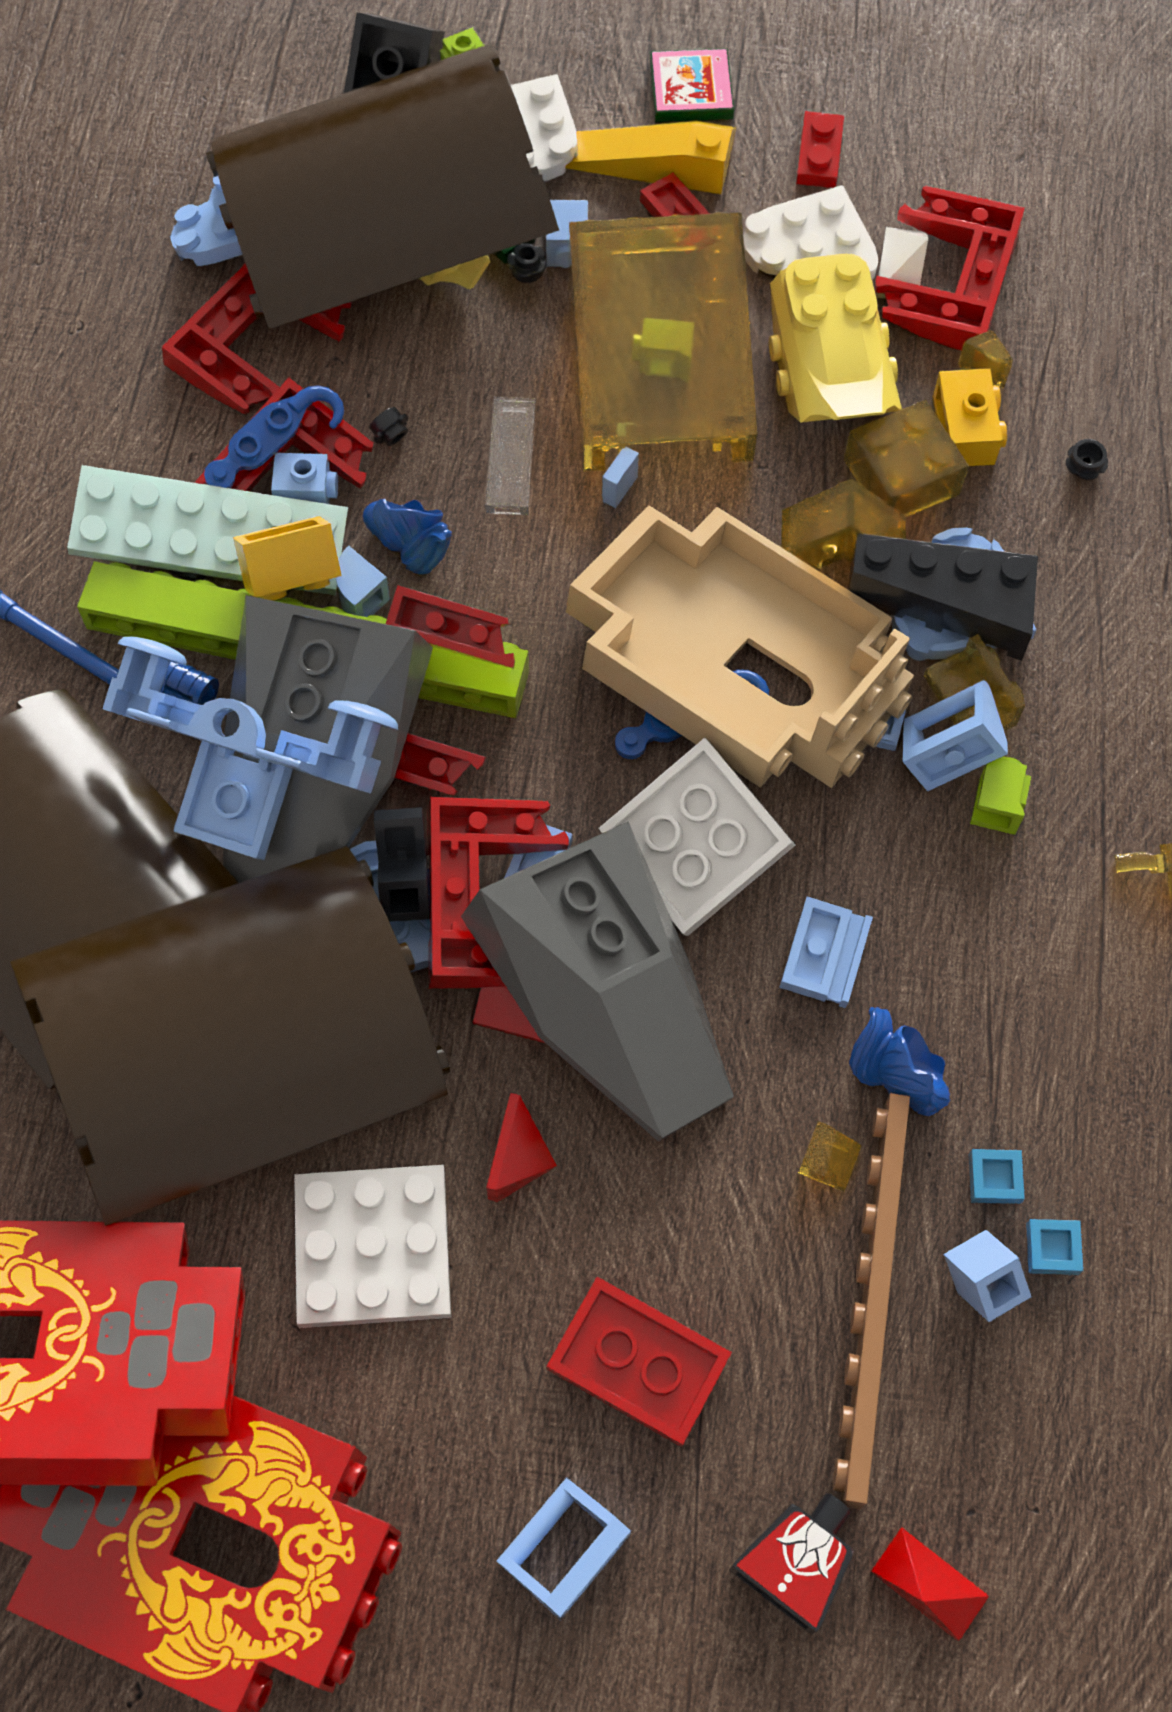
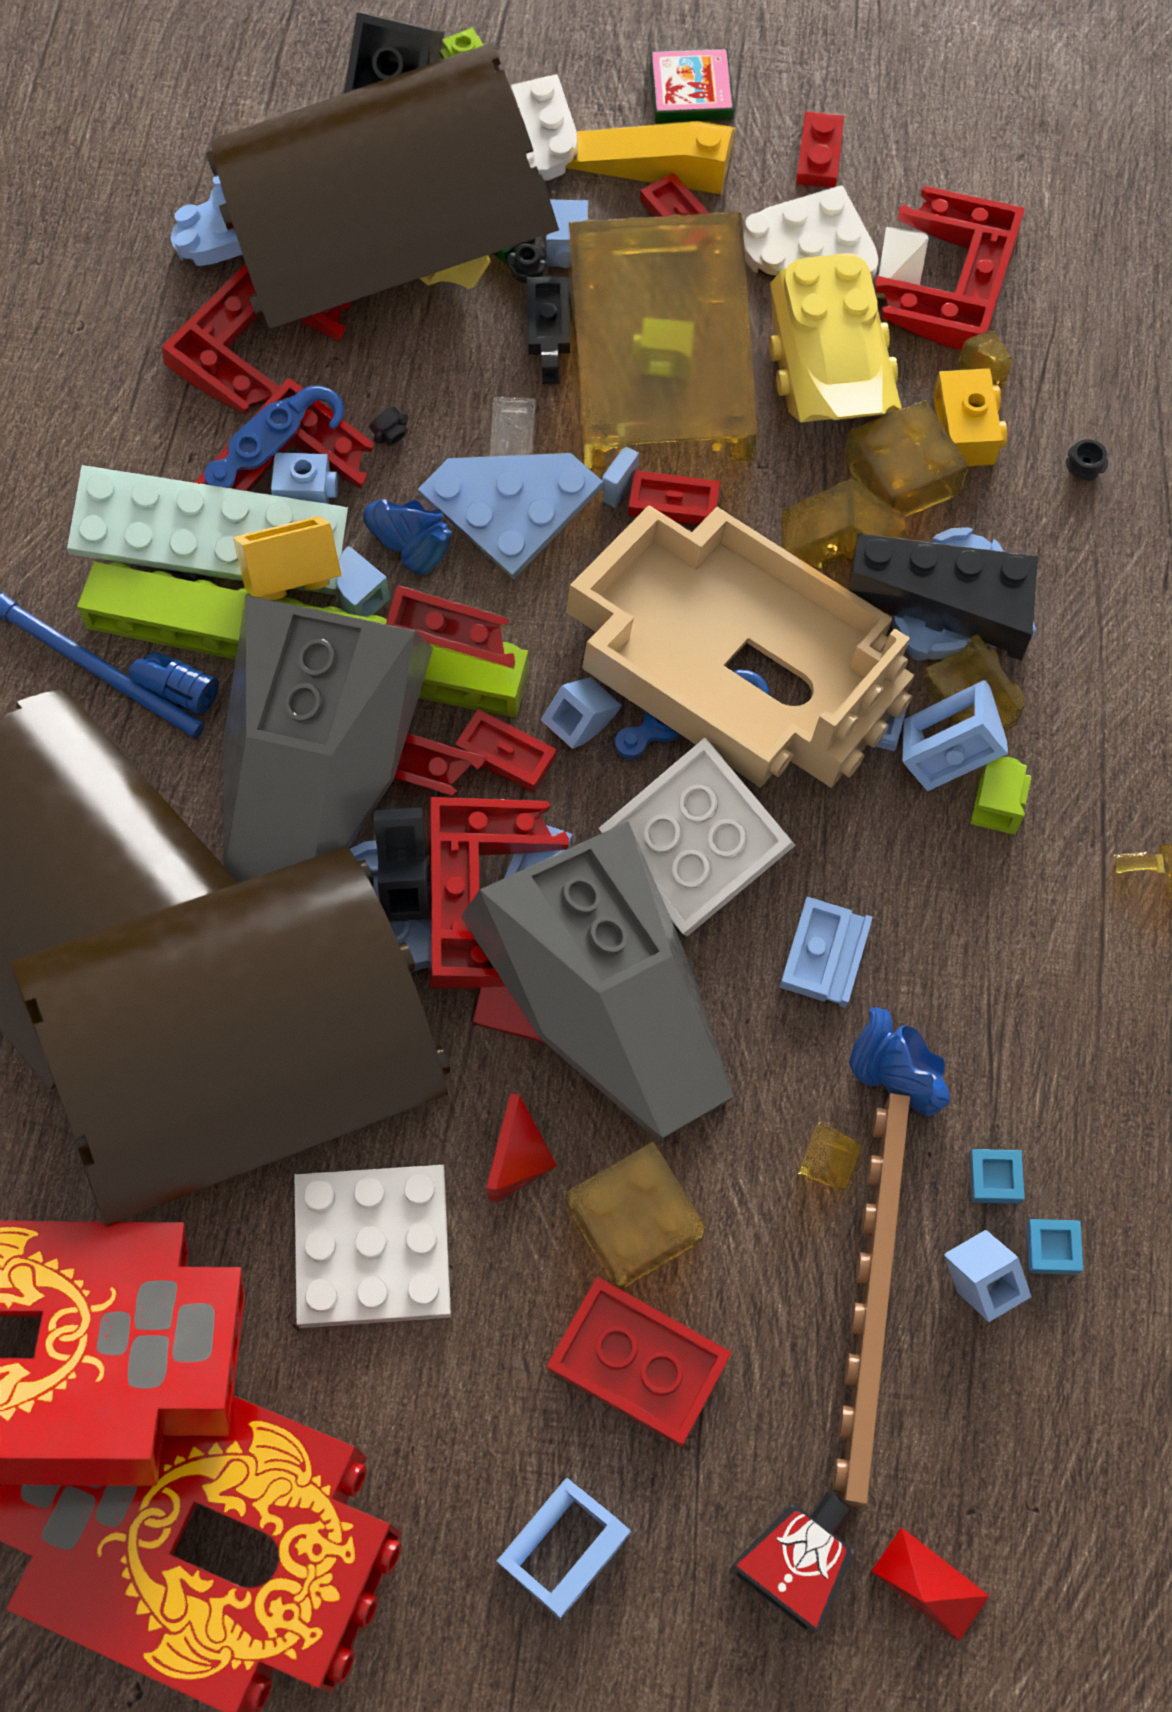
light blue piece [102,637,398,860] -> none
none -> light blue plate [418,453,603,580]
none -> red plate [455,709,557,793]
none -> black plate [527,276,571,384]
none -> light blue brick [540,677,622,749]
none -> clear yellow brick [566,1142,706,1289]
none -> red plate [628,470,720,525]

